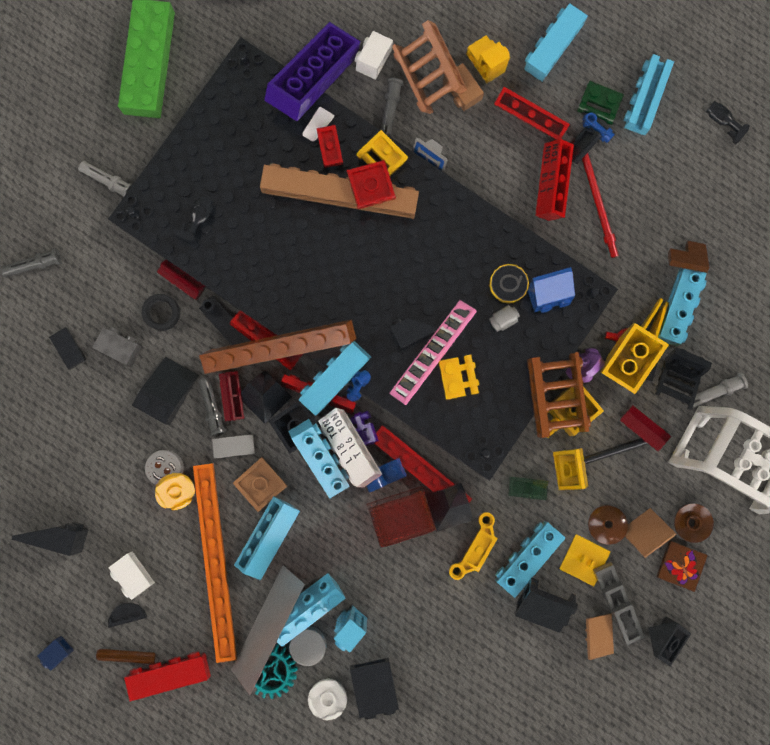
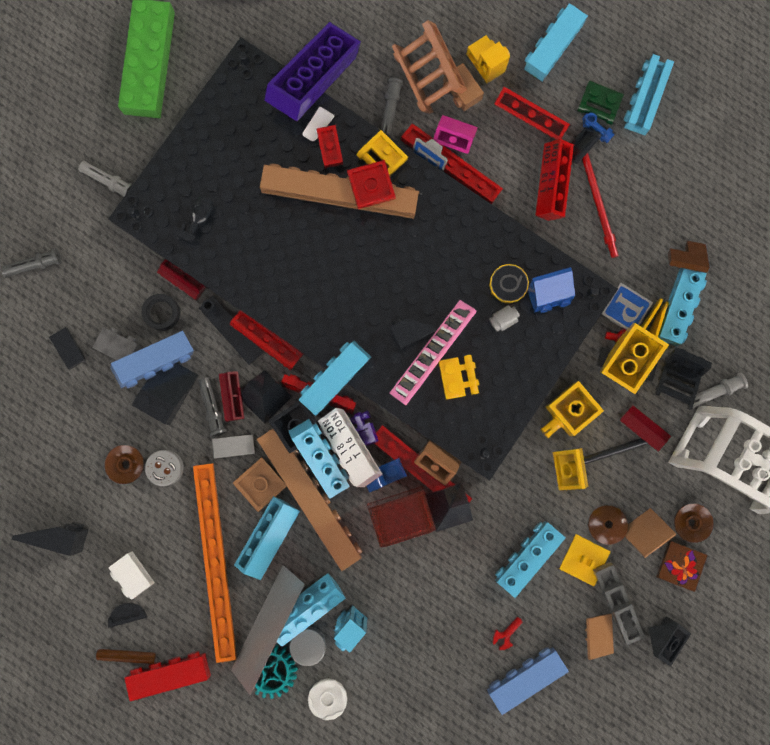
dark blue brick [37,636,74,671] -> none
yellow tile [155,473,195,510] -> none
dark orange brick [199,320,356,374] -> none
blue bar [347,370,371,402] -> none
black brick [350,657,399,720] -> none
white brick [355,31,393,80] -> none
yellow plate [449,512,498,580] -> none
clear green slope [508,476,548,500] -> none
black panel [515,577,578,633] -> none
dark orange fence [527,352,591,438] -> none
medium lavender plate [565,348,605,383] -> none
black piece [706,101,750,145] -> none
none -> reddish brown dish [105,445,144,484]
none -> medium blue brick [110,331,194,388]
none -> medium nougat brick [257,429,363,571]
none -> red plate [401,123,503,204]
none -> medium nougat brick [414,440,461,485]
none -> dark pink brick [433,115,478,154]
none -> medium blue brick [487,647,569,715]
none -> red bar [493,617,522,650]
none -> piece [602,283,653,330]

